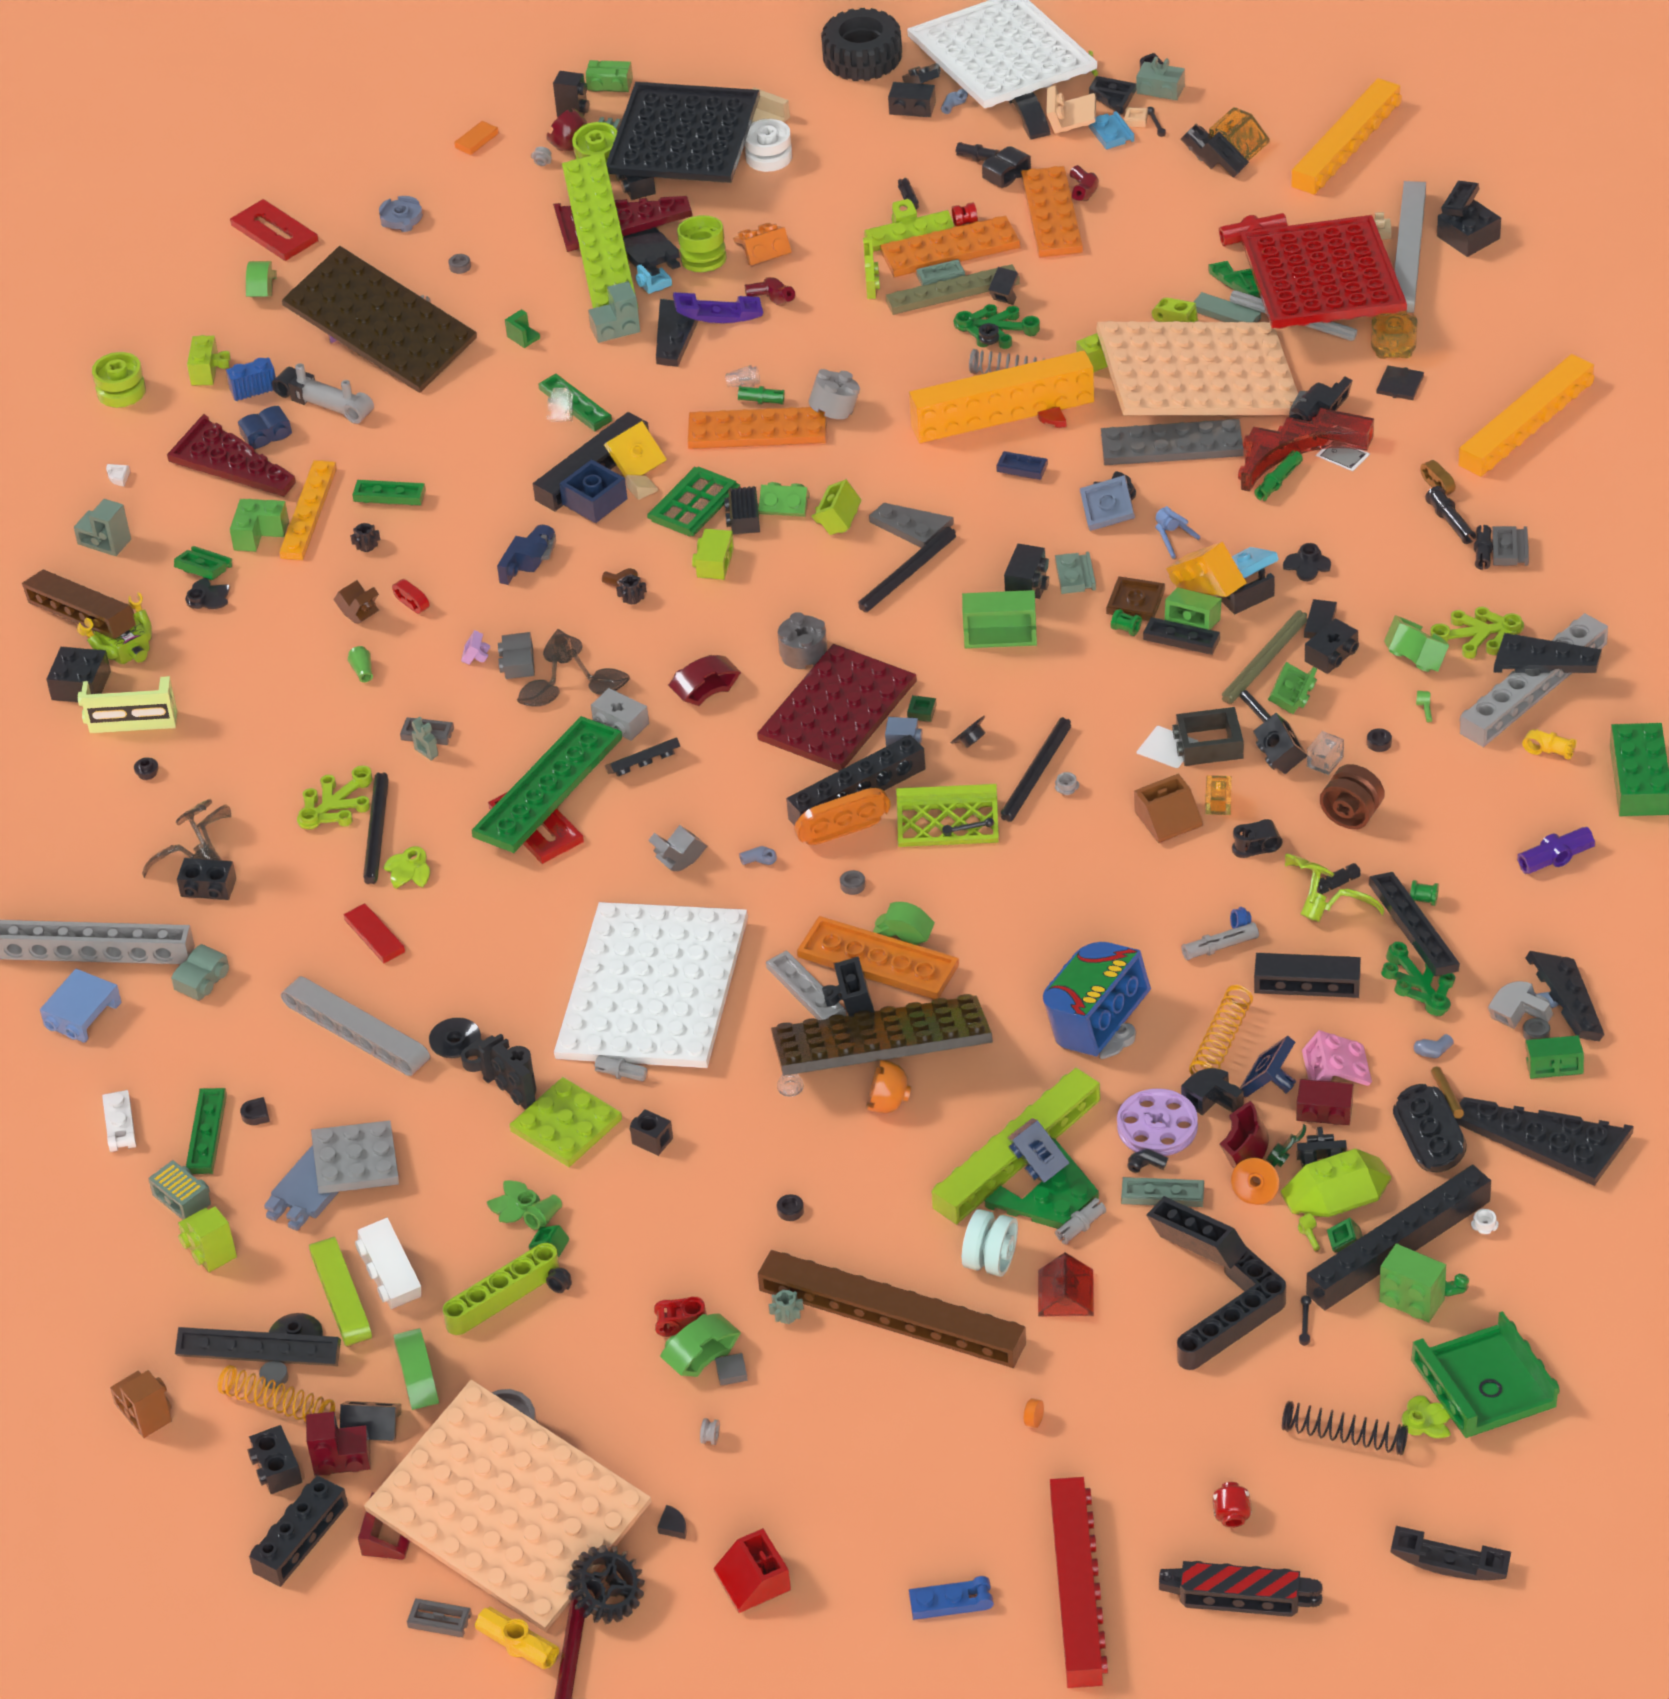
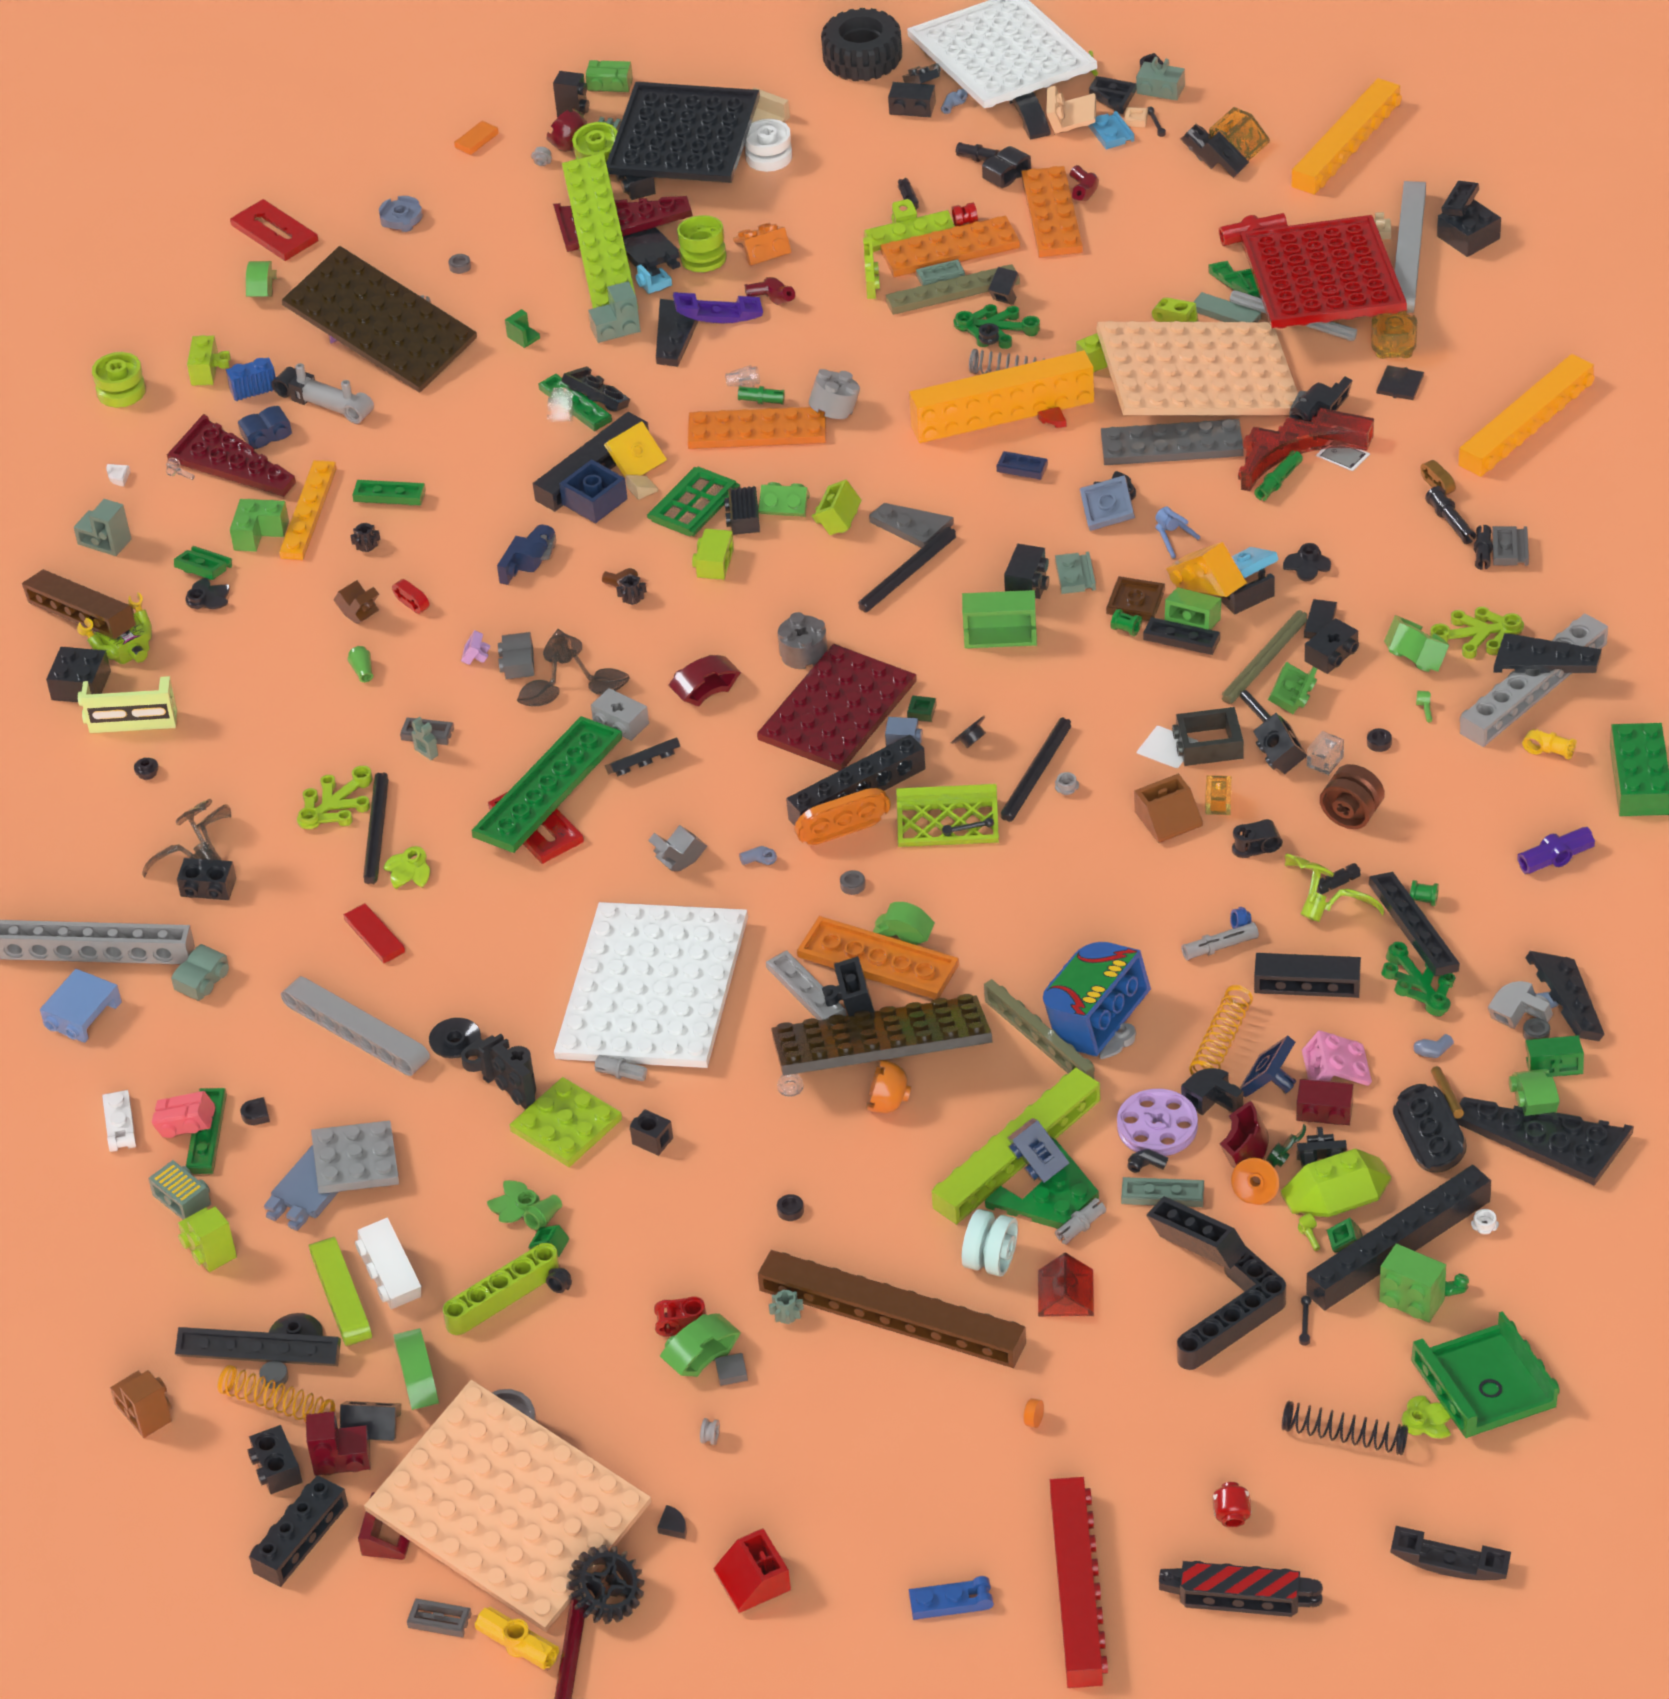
none -> coral brick [152,1091,215,1138]
none -> clear hand [166,458,195,480]
none -> black wing [561,366,630,411]
none -> olive plate [984,979,1095,1079]
none -> bright green brick [1509,1069,1560,1116]

